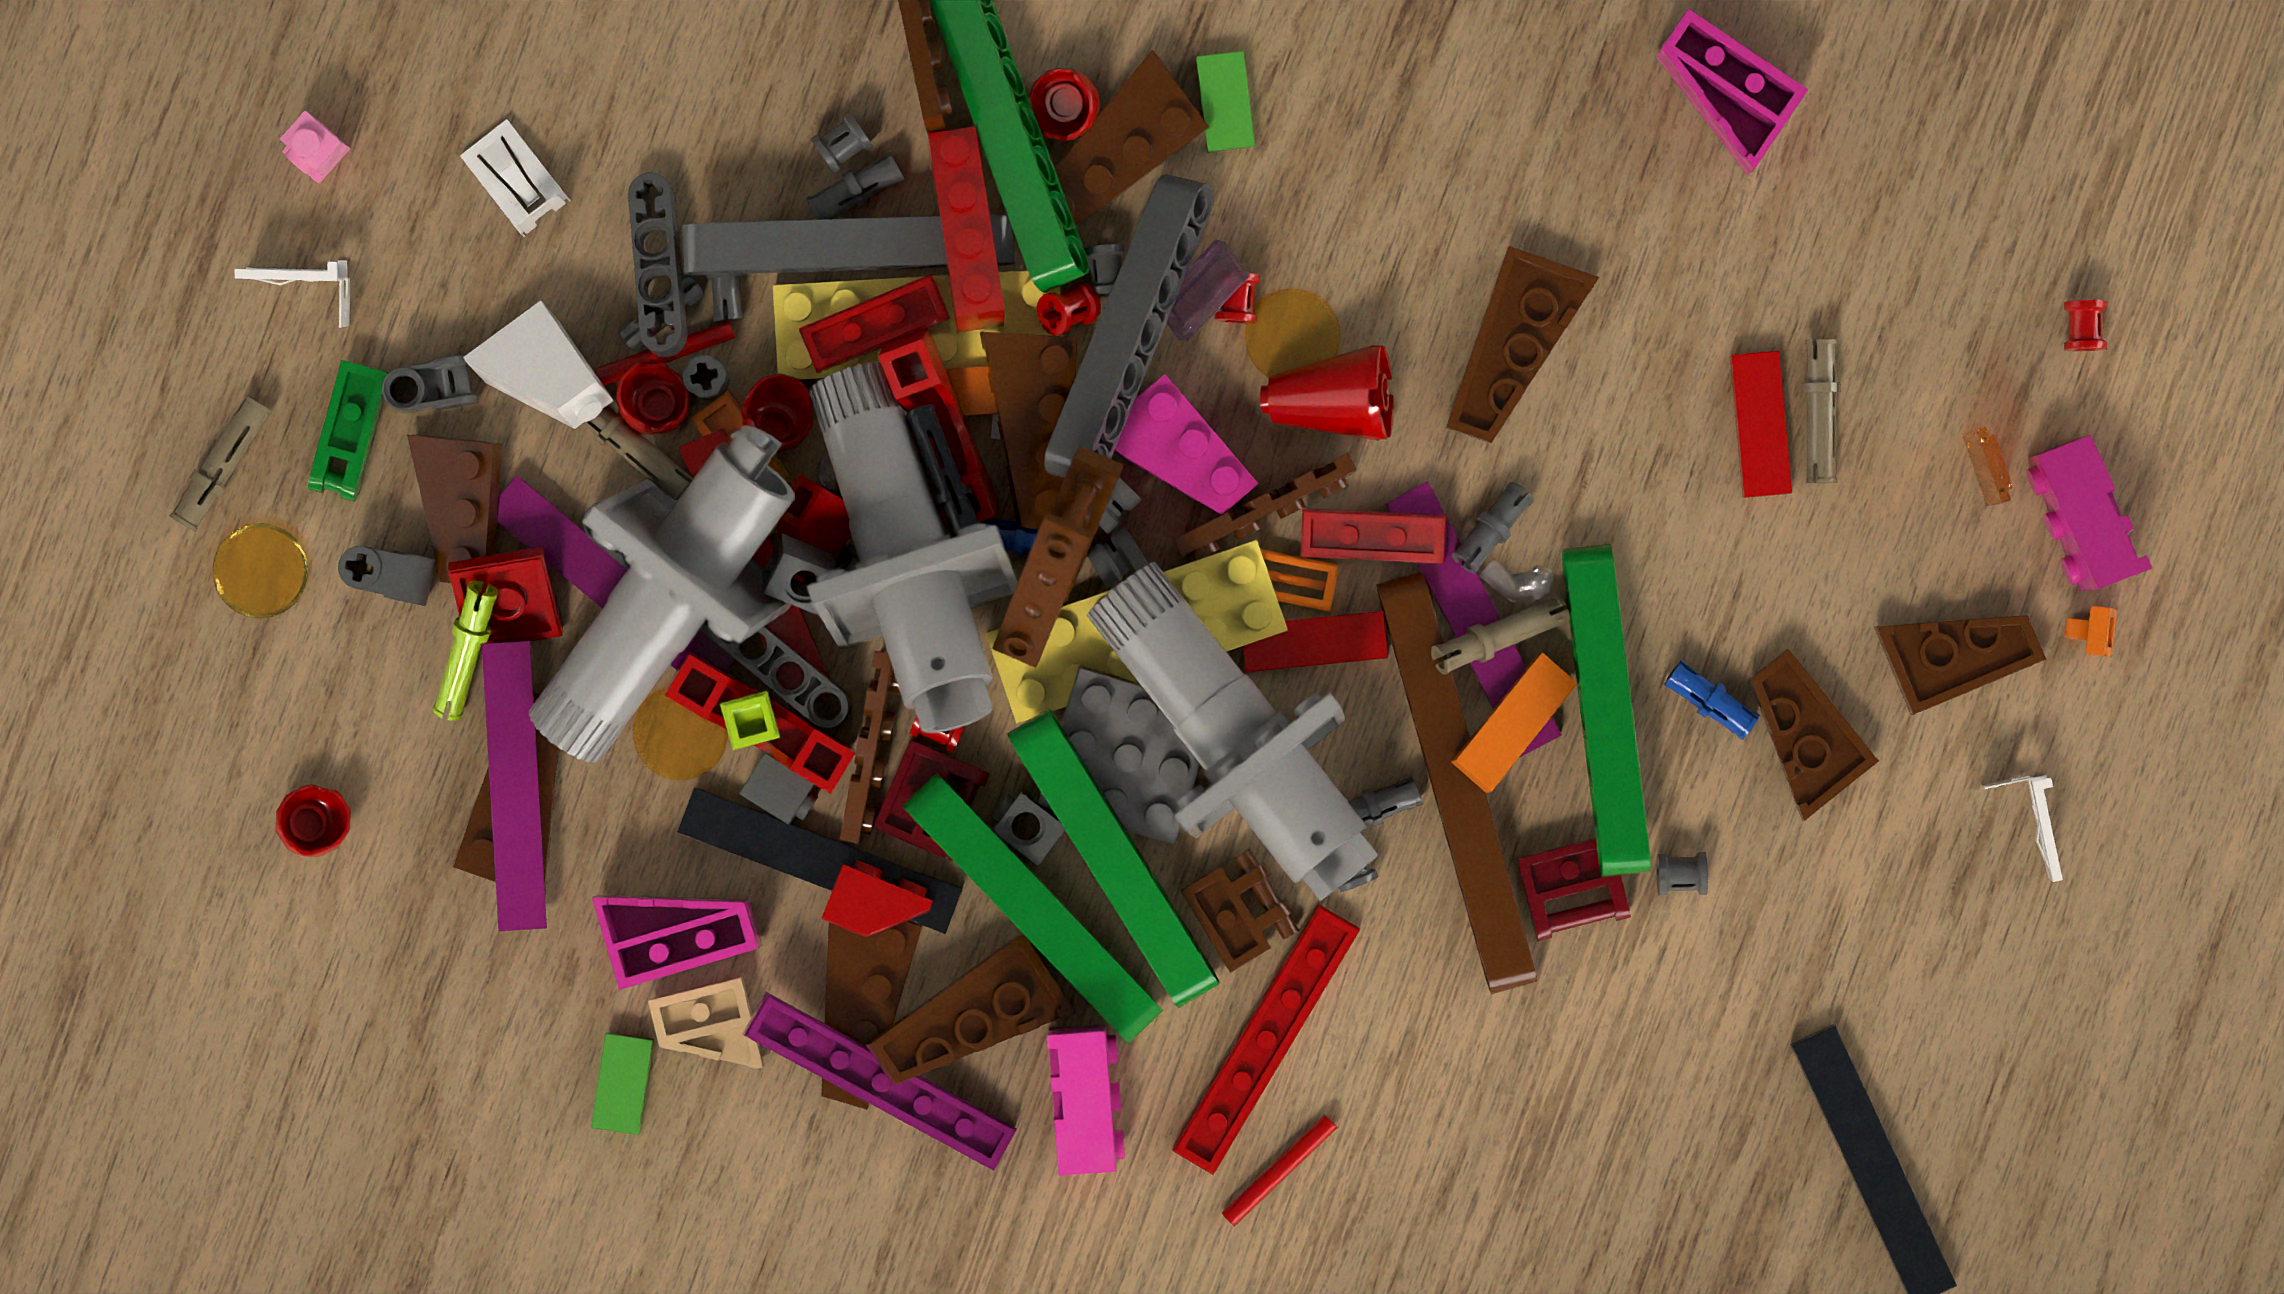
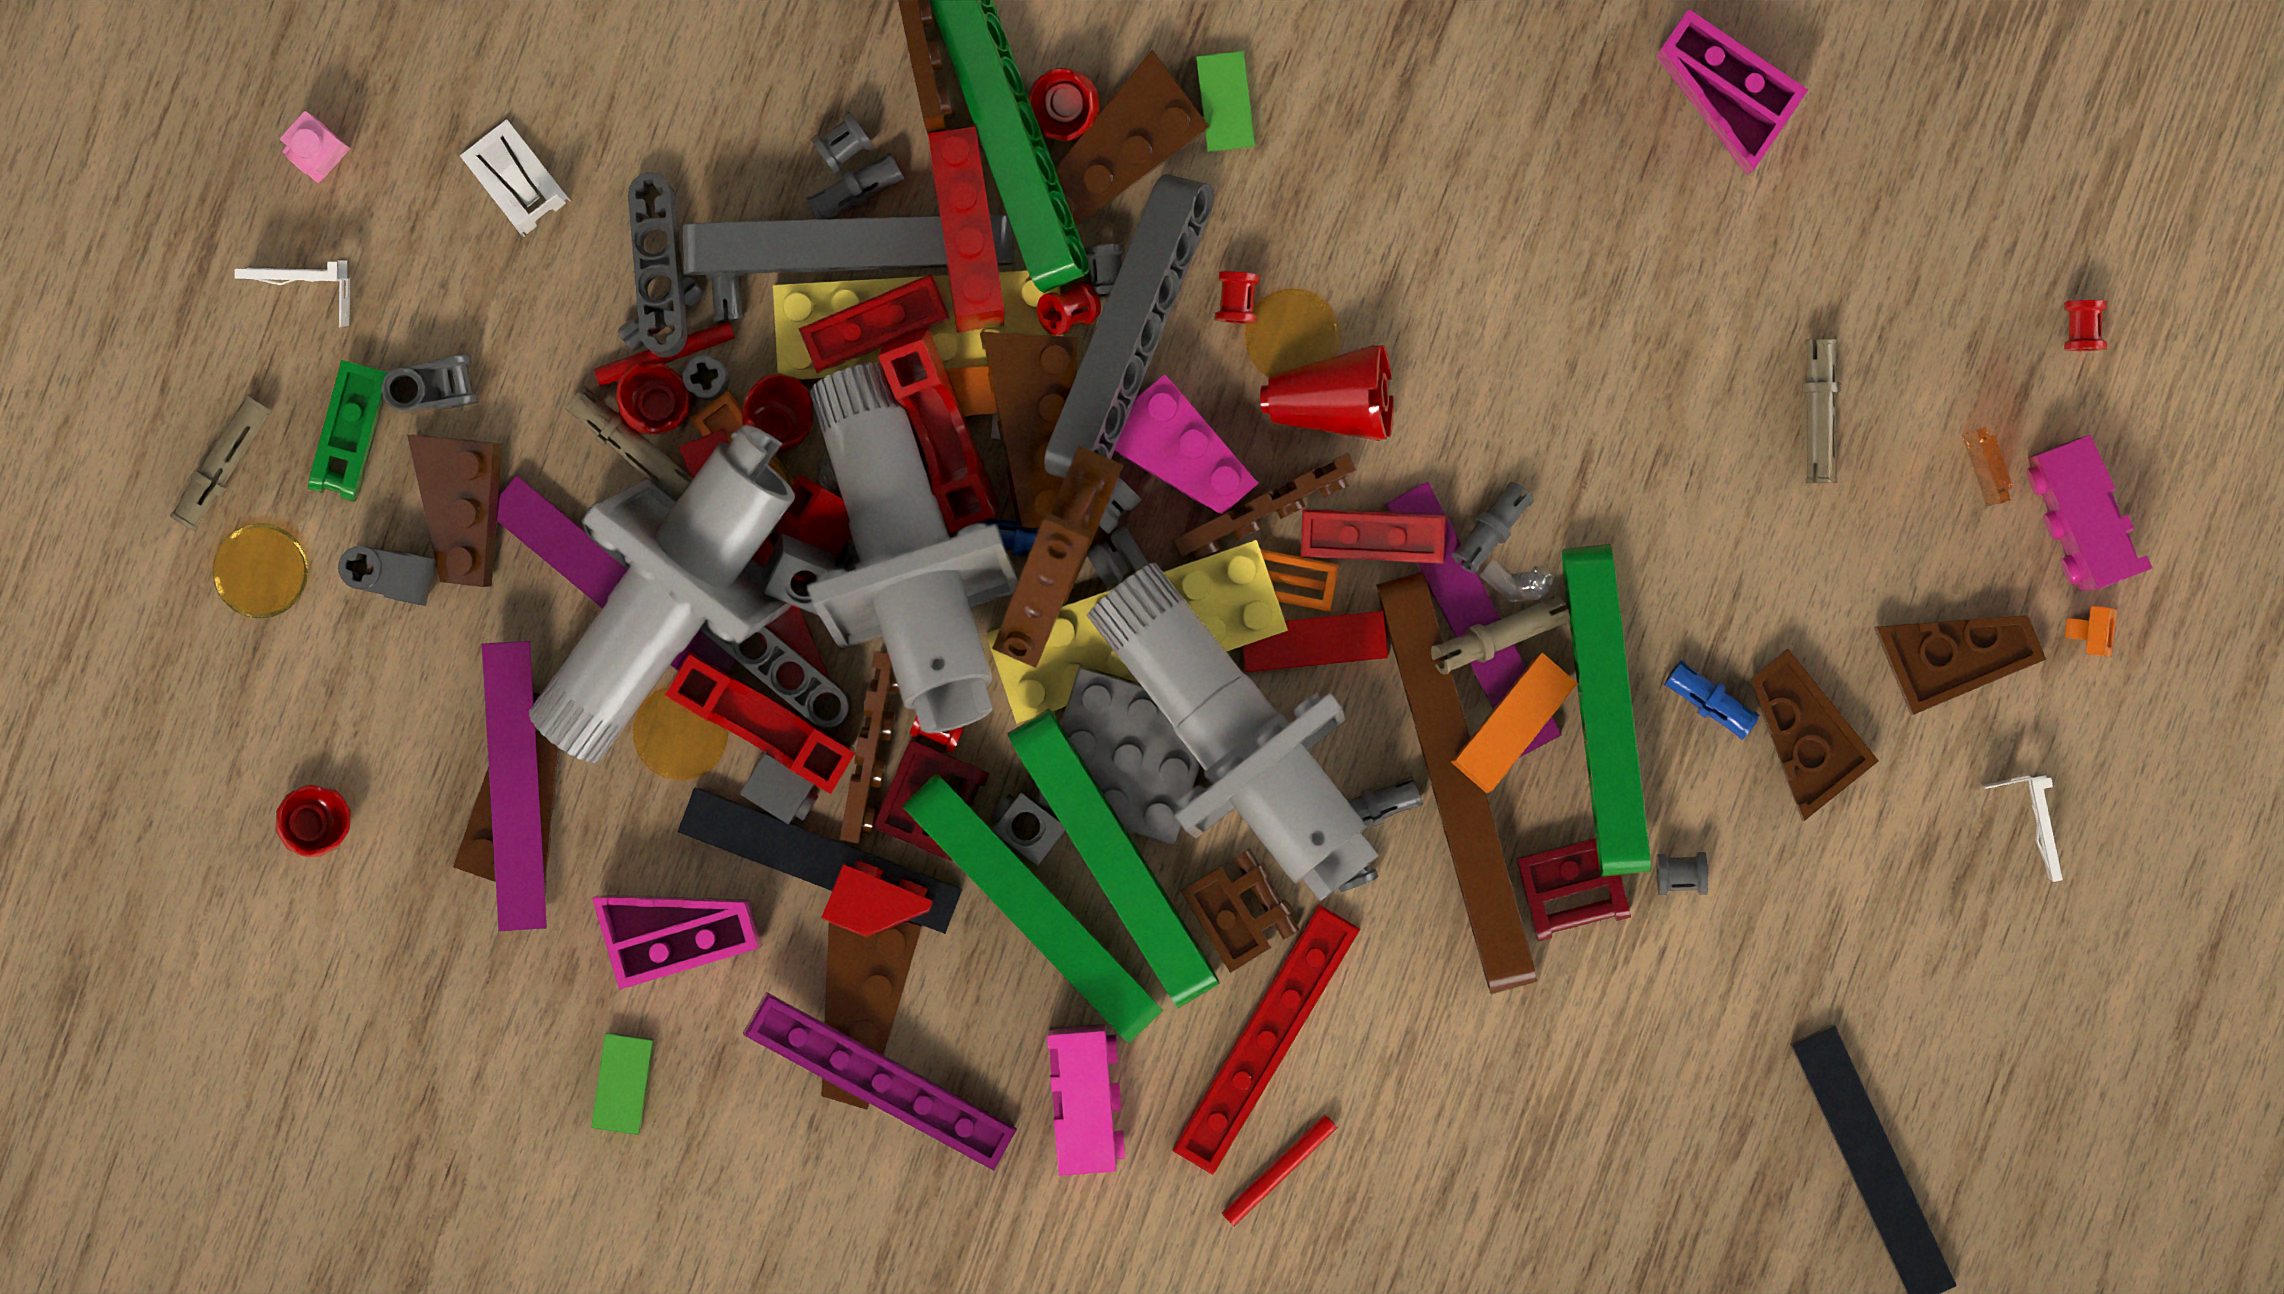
lime pin [433,581,498,721] -> none
red tile [448,547,563,650] -> none
white slope [463,301,614,429] -> none
tan wing [648,976,765,1069] -> none
lime slope [720,691,780,750] -> none
reddish brown wing [866,934,1076,1084] -> none
black pin [906,404,979,538] -> none
tile [1166,240,1250,342] -> none
reddish brown wing [1446,246,1599,444] -> none
red tile [1730,351,1792,498] -> none

